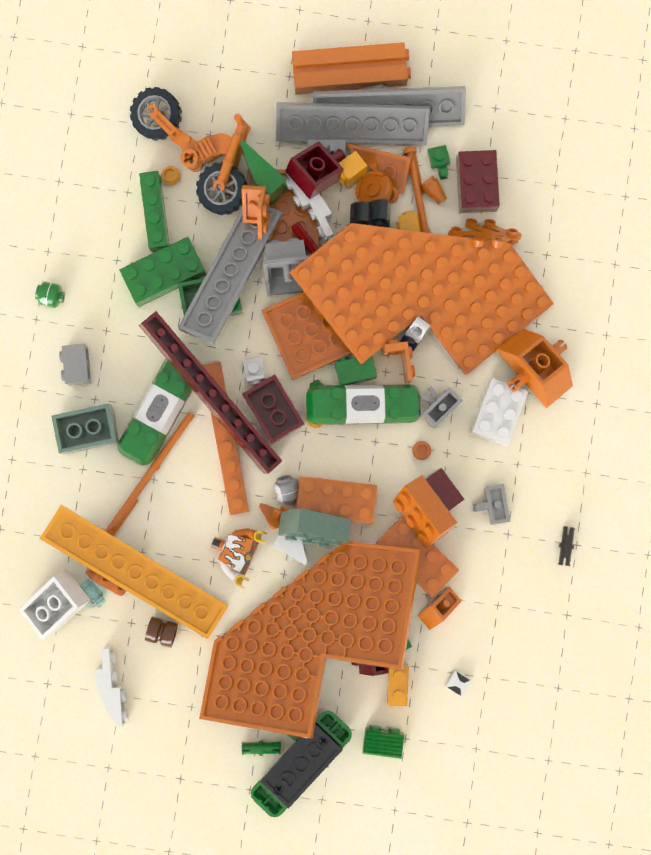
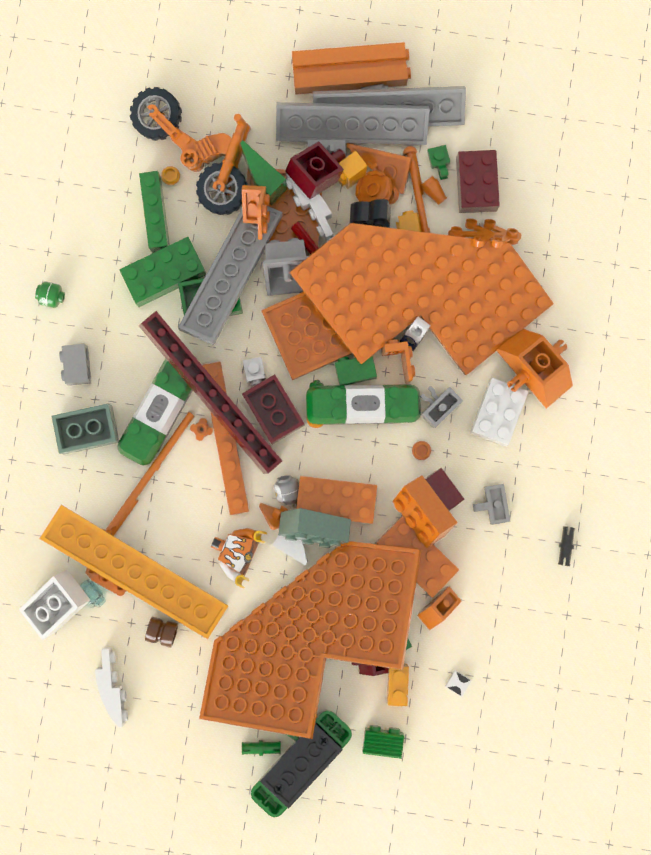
none -> orange plate [190,418,213,441]

